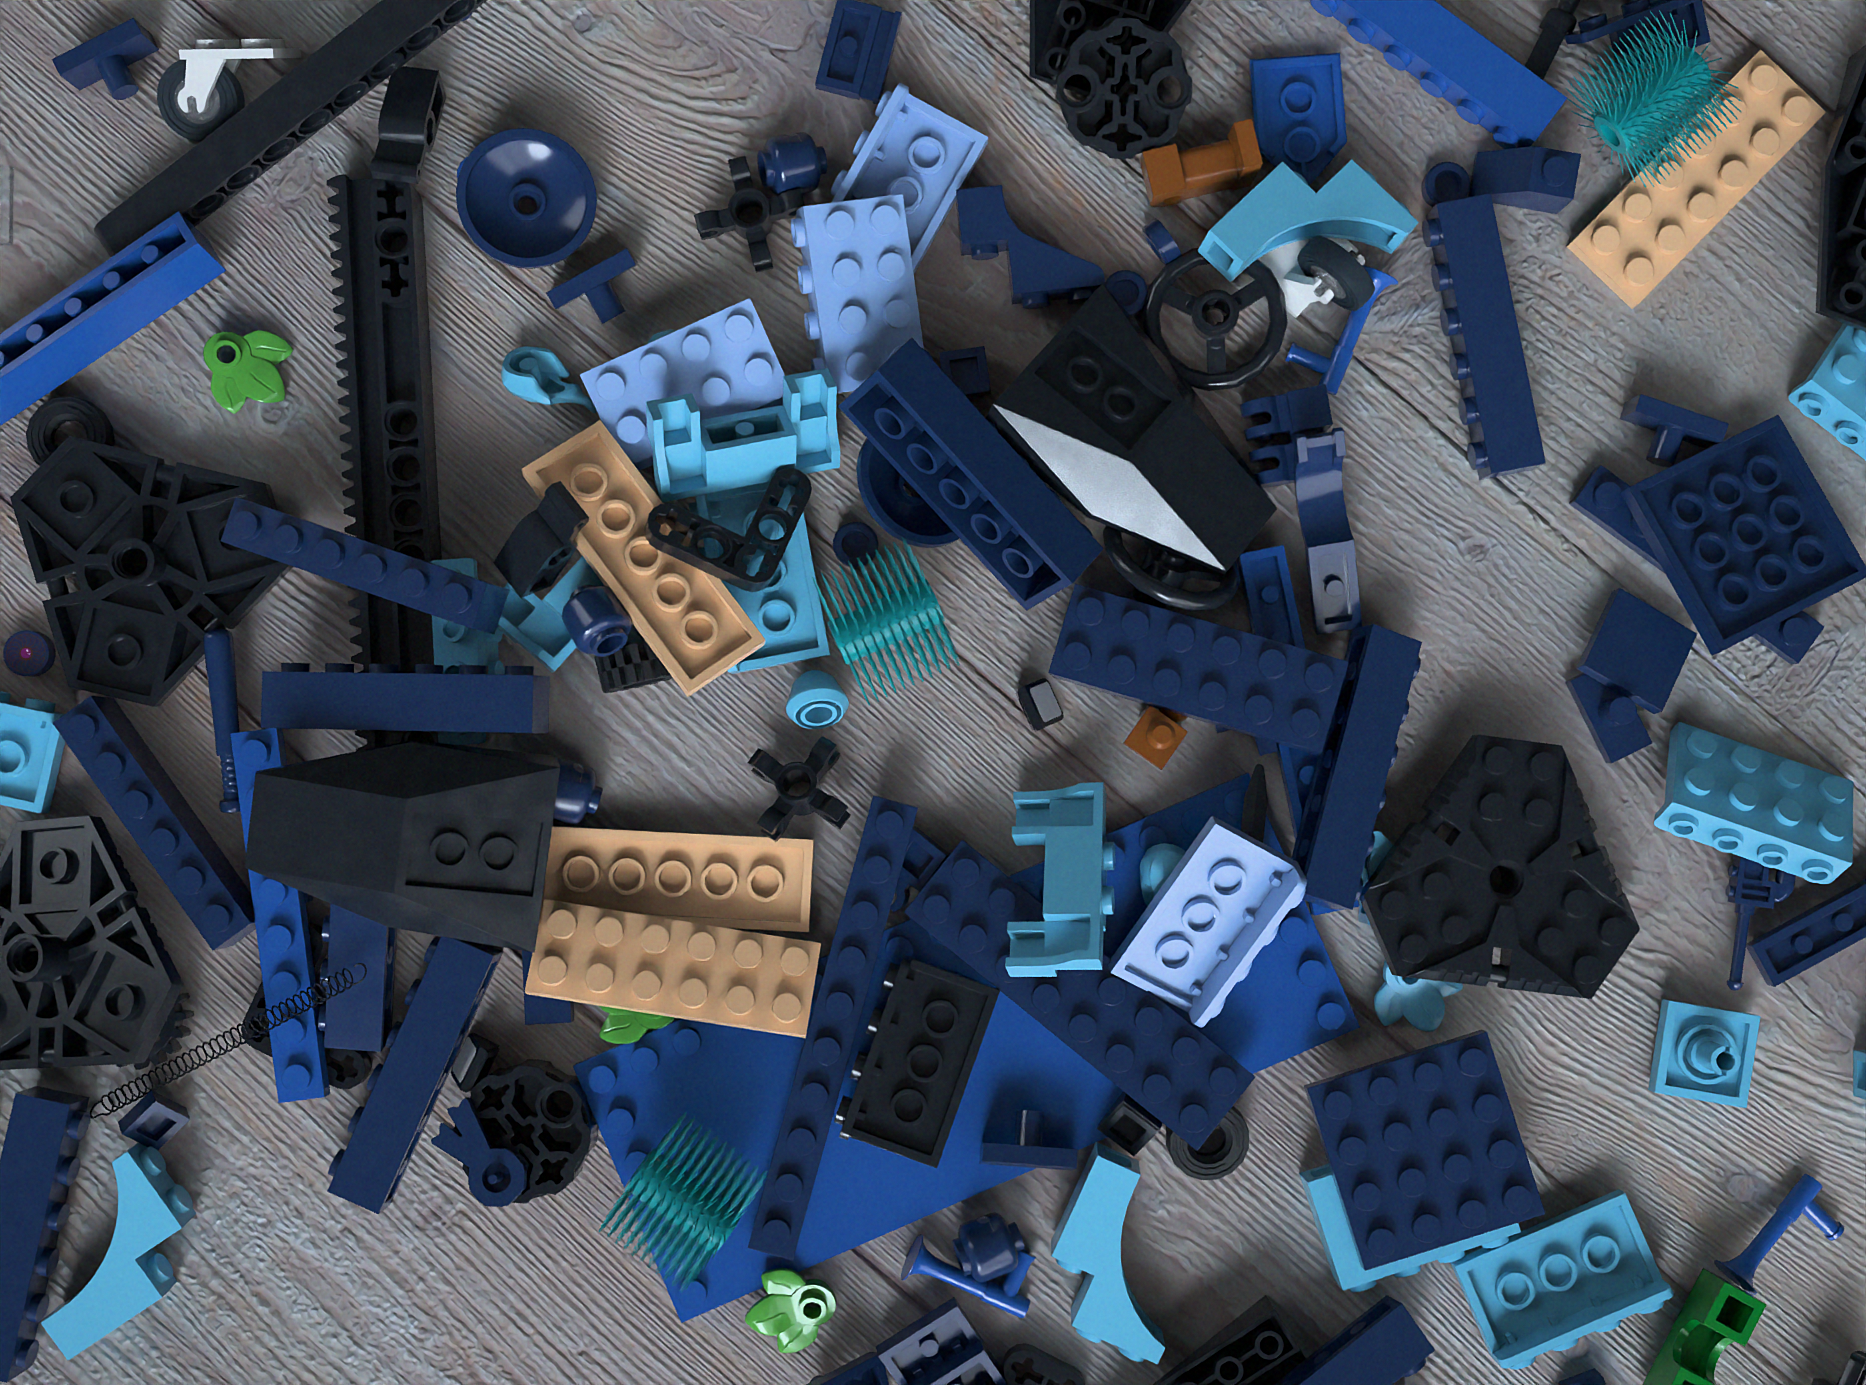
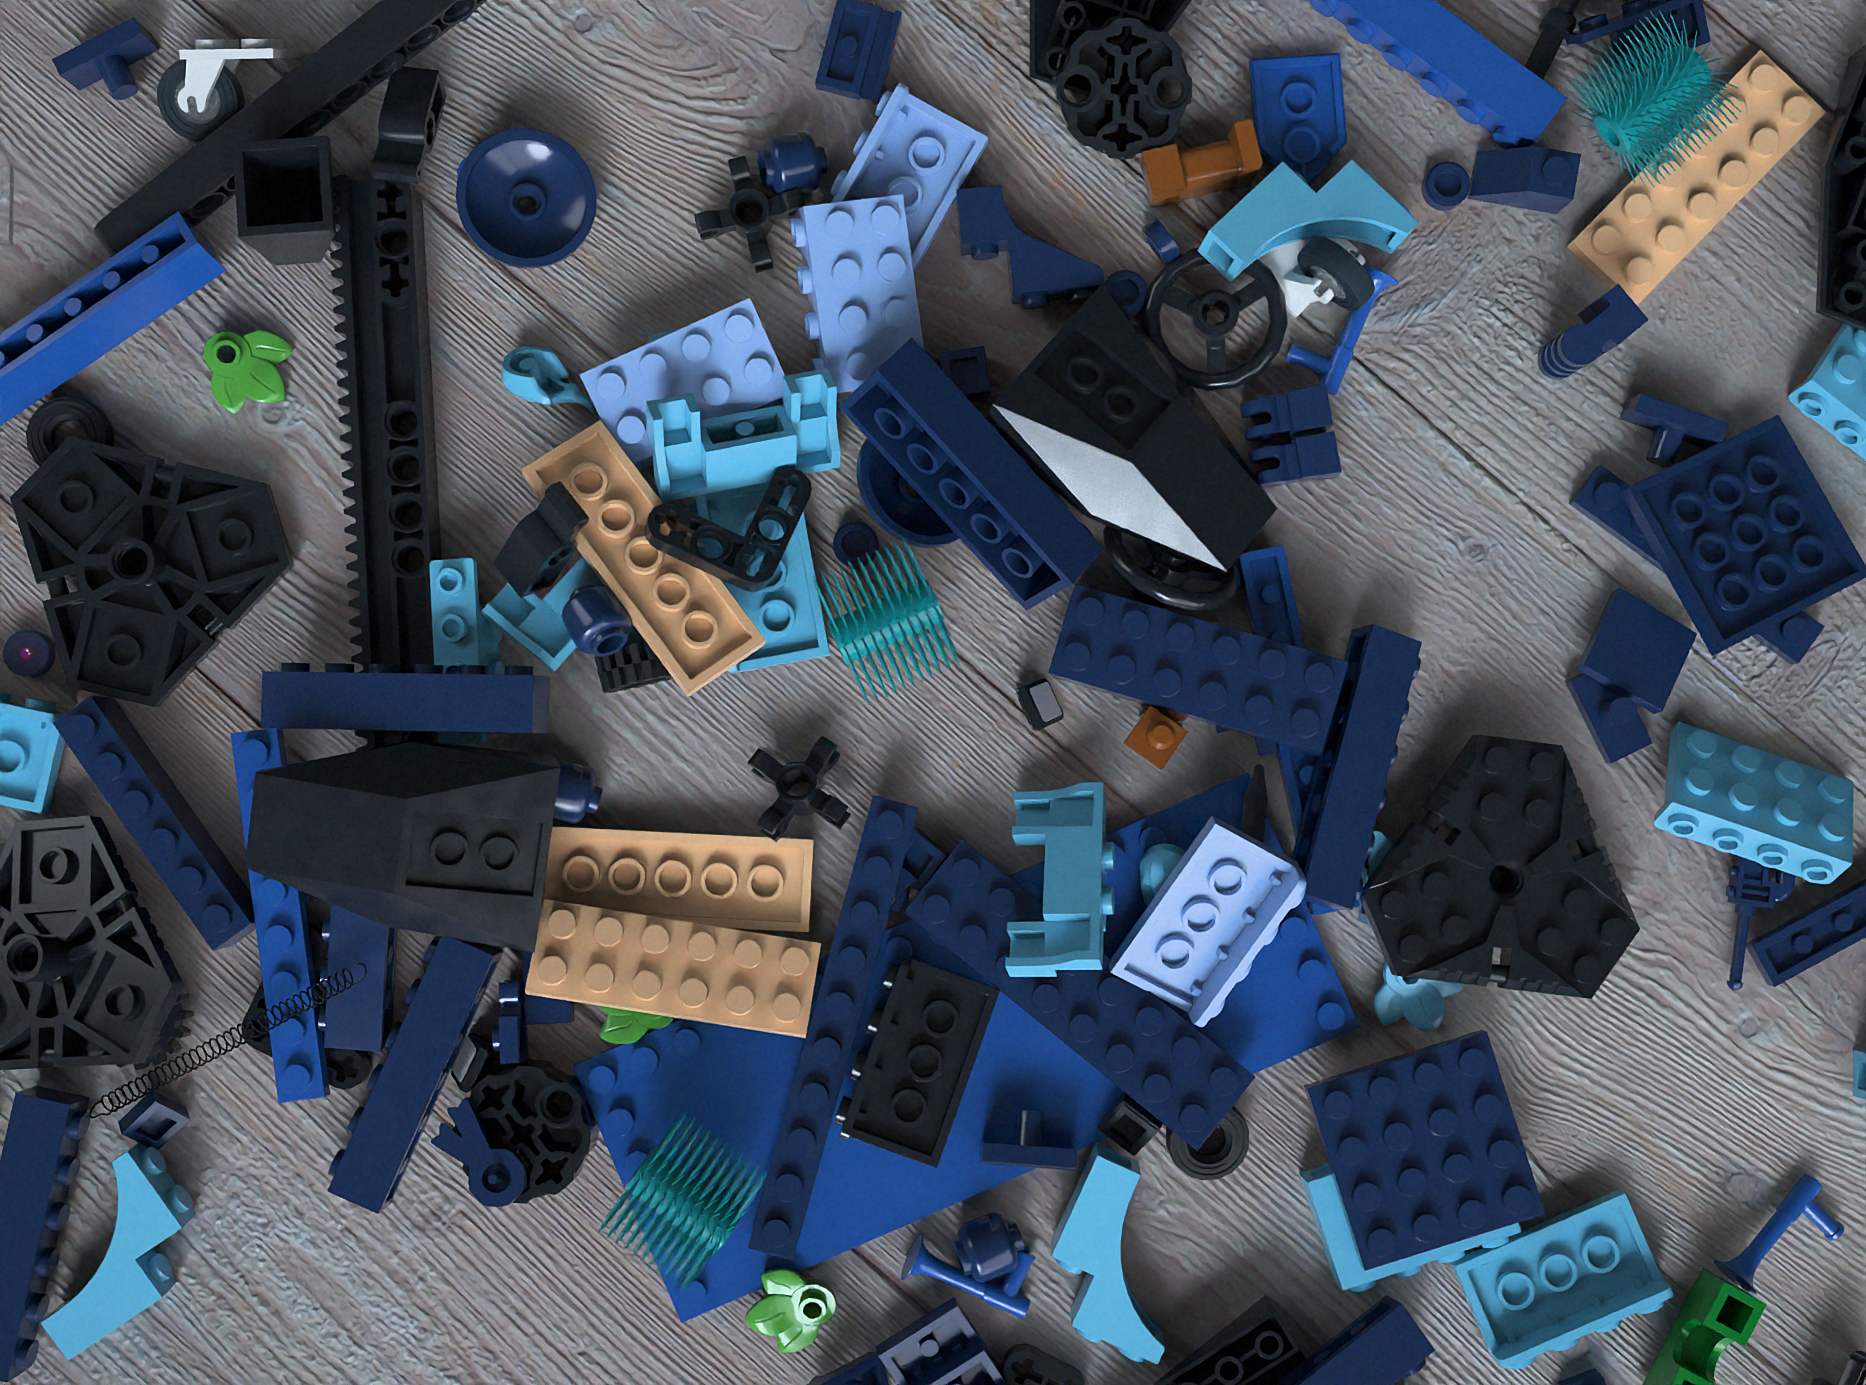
dark blue piece [203,629,241,813] -> none
dark blue brick [221,497,509,634] -> none
dark blue tile [546,248,637,324] -> none
medium azure cone [786,670,849,729] -> none
dark blue piece [1294,427,1362,635] -> none
dark blue brick [1422,193,1546,480] -> none
medium azure plate [1648,999,1761,1108] -> none
none -> black slope [232,136,336,266]
none -> dark blue plate [492,979,528,1064]
none -> dark blue legs [1537,284,1649,380]

